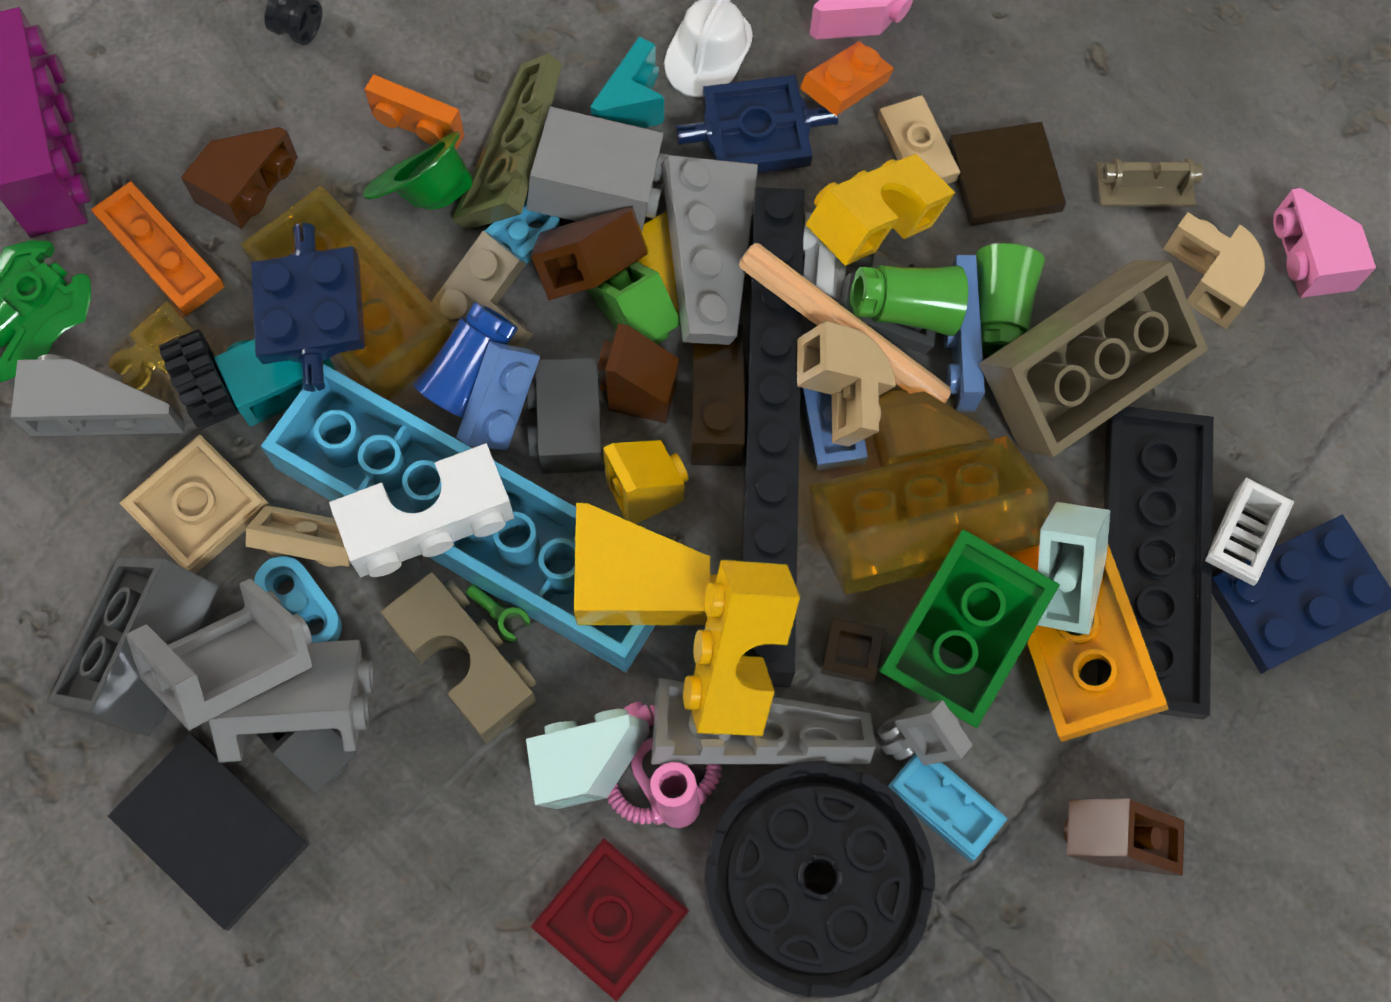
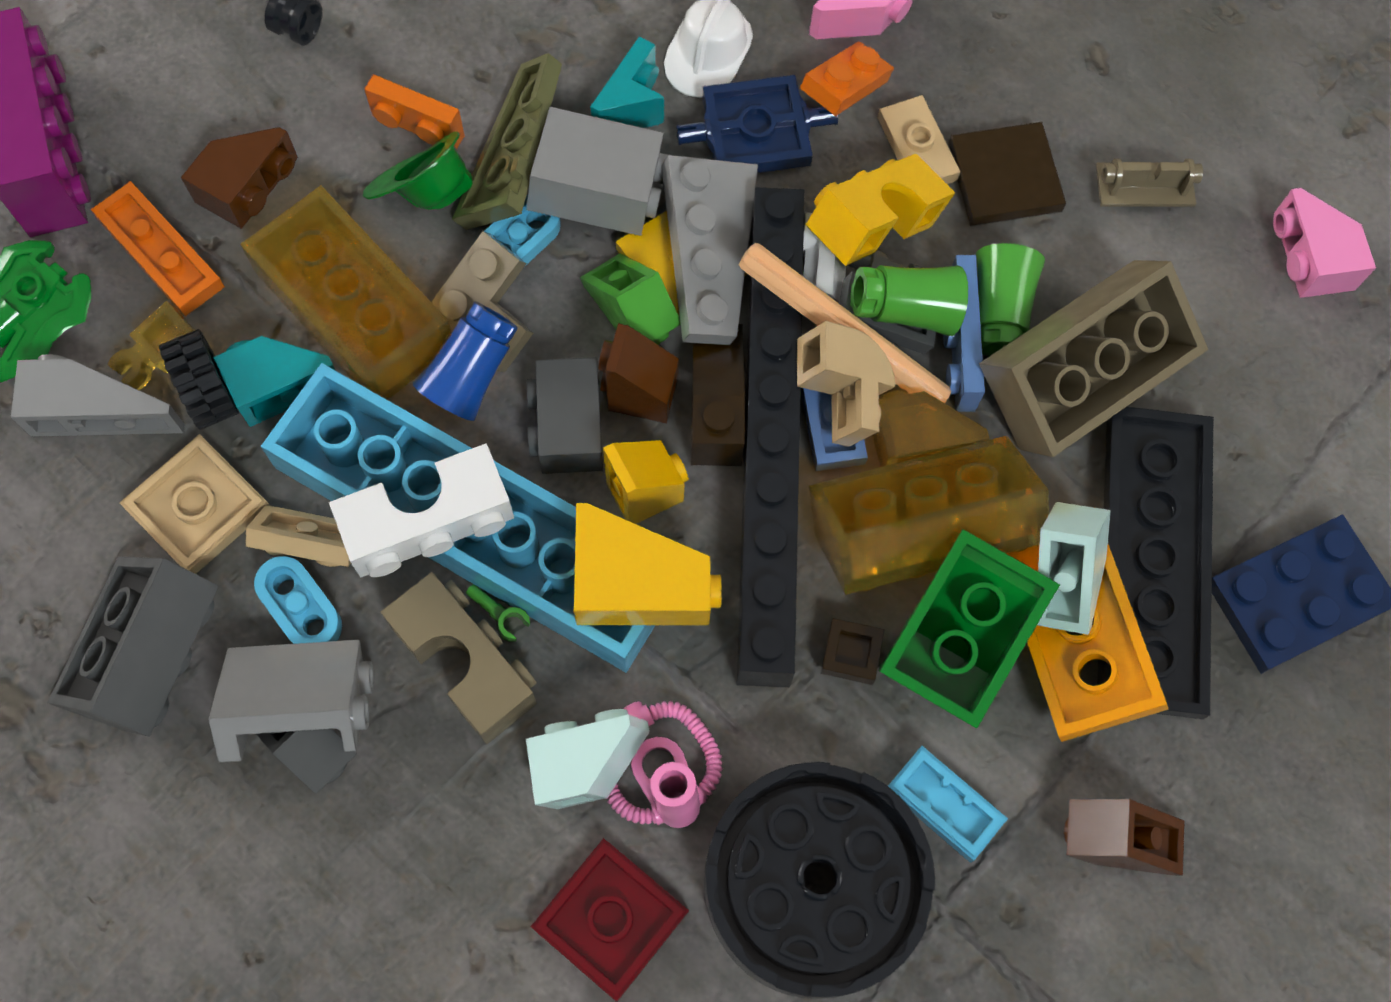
black tile [108,733,309,931] -> none
light grey panel [126,579,312,730] -> none
dark blue plate [251,223,365,392] -> none
medium blue plate [456,341,540,451] -> none
reddish brown slope [531,206,649,300] -> none
light grey wing [651,678,875,764] -> none
yellow arch [683,560,800,736] -> none
light grey plate [877,700,973,765] -> none
tan brick [1163,212,1265,329] -> none
white slope [1205,477,1294,586] -> none

